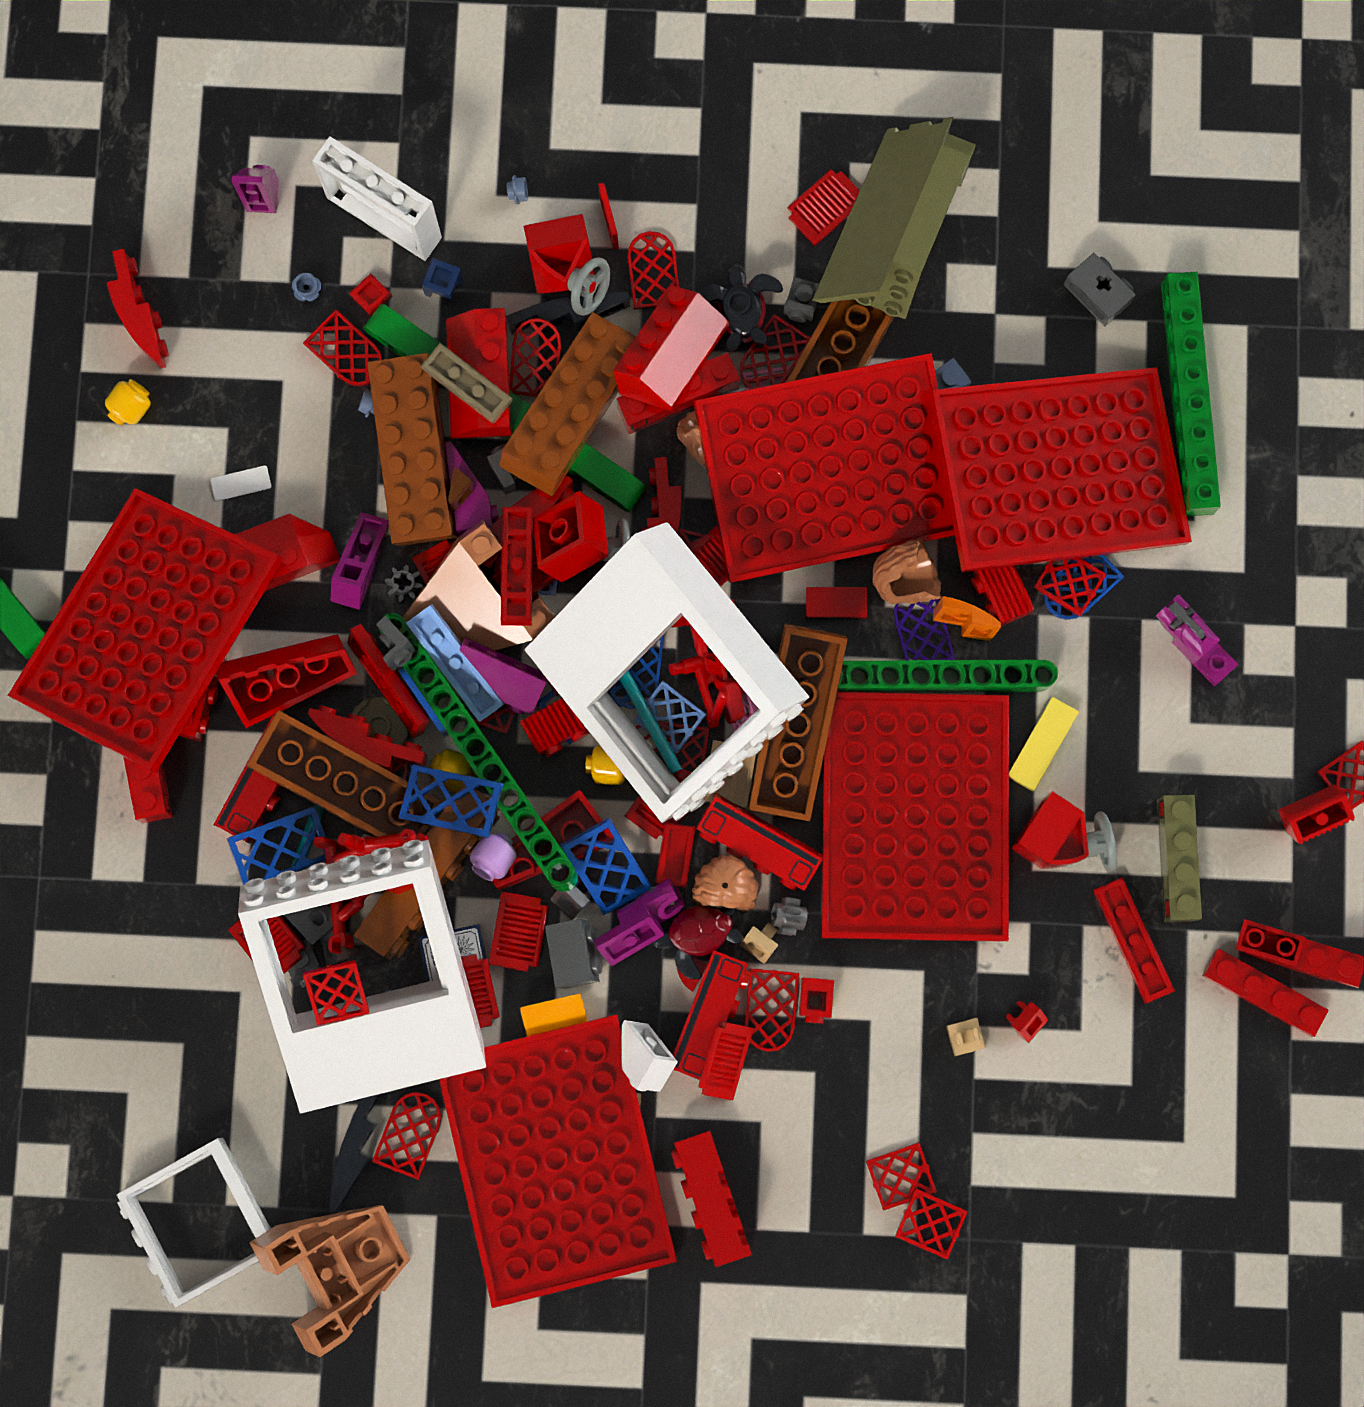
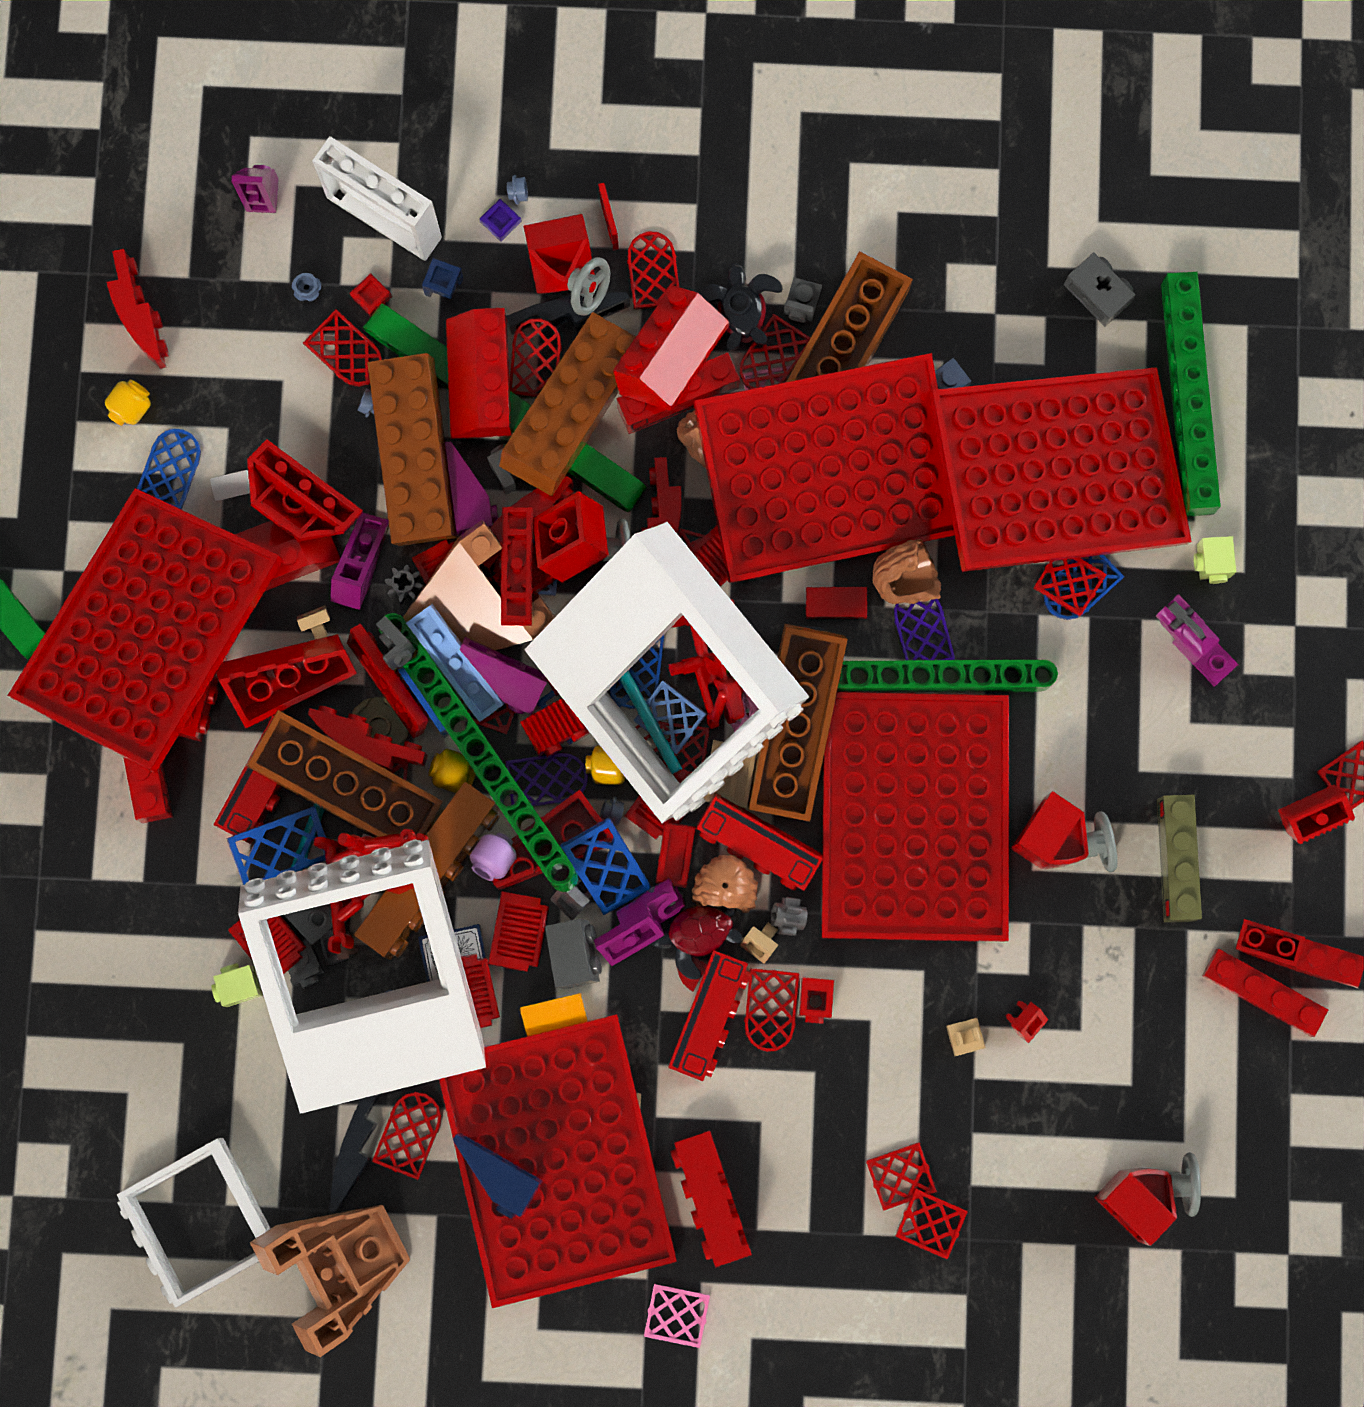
red window [303,960,369,1025] -> none
blue window [399,765,503,838] -> none
dark tan tile [421,343,513,424] -> none
reddish brown slope [448,467,475,511] -> none
white slope [622,1020,678,1092] -> none
red window [698,1021,754,1101] -> none
red window [787,169,860,246] -> none
olive panel [812,116,976,319] -> none
orange slope [933,596,1001,641] -> none
red brick [972,565,1035,626] -> none
light yellow tile [1009,696,1079,792] -> none
red tile [1093,877,1175,1004] -> none
none -> blue window [137,429,201,510]
none -> yellowish green brick [211,963,263,1007]
none -> red wedge [247,439,363,542]
none -> tan tile [297,605,330,639]
none -> dark blue slope [453,1133,543,1219]
none -> dark purple tile [479,199,522,242]
none -> dark purple window [506,753,588,807]
none -> sand blue plate [600,796,625,826]
none -> bright pink window [644,1284,710,1348]
none -> red piece [1094,1152,1201,1246]
none -> yellowish green brick [1193,536,1236,584]

